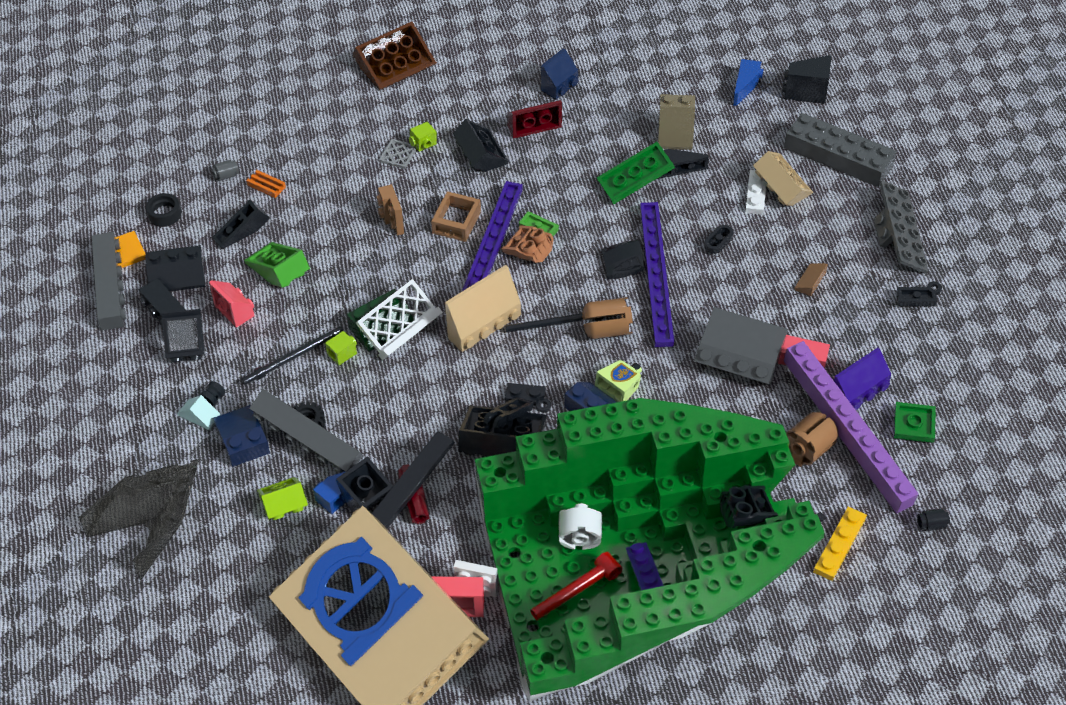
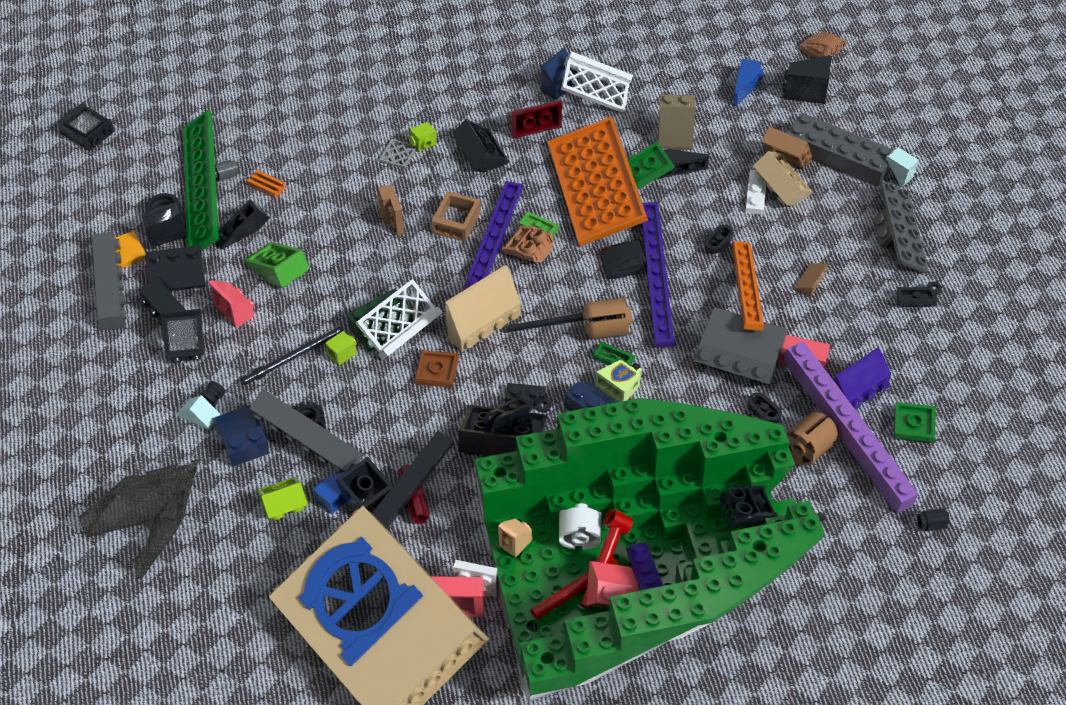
reddish brown slope [353,21,437,90] -> none
yellow plate [813,507,867,581] -> none
none -> black window [57,102,115,151]
none -> black slope [142,202,187,249]
none -> green plate [183,110,219,251]
none -> dark orange tile [414,350,459,388]
none -> light nougat slope [498,518,532,558]
none -> orange plate [547,116,648,246]
none -> white fence [561,51,633,113]
none -> red piece [580,508,633,610]
none -> coral slope [586,561,639,609]
none -> green tile [592,342,635,366]
none -> orange tile [732,241,764,331]
none -> black plate [747,392,782,423]
none -> medium nougat window [761,126,812,169]
none -> nougat slope [799,31,847,58]
none -> light aqua slope [886,147,919,187]

